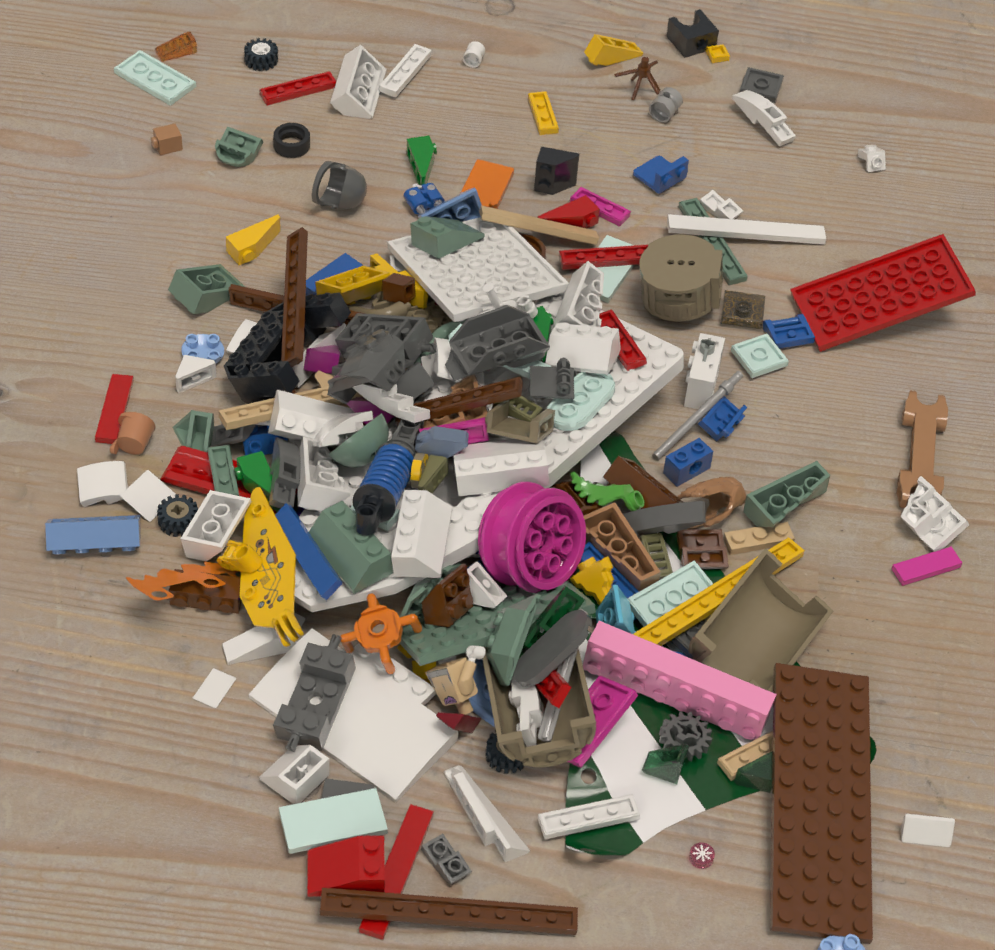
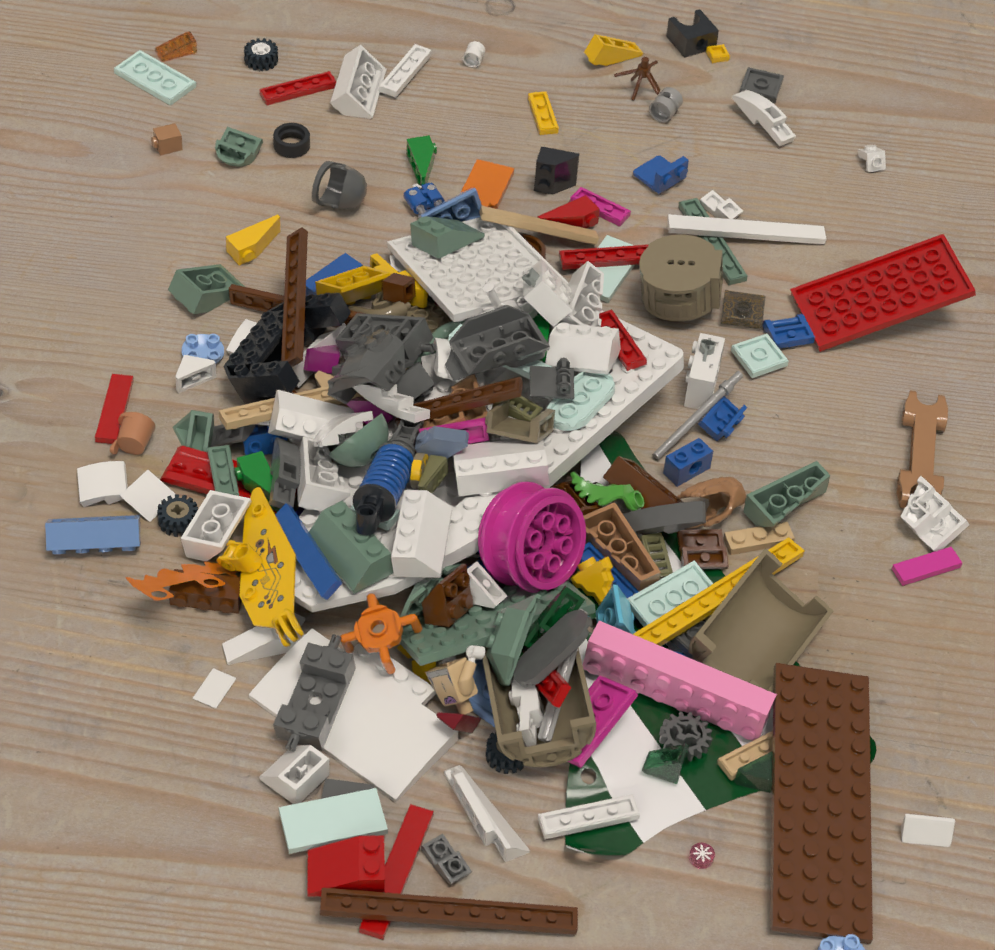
none -> white piece [522,259,572,327]

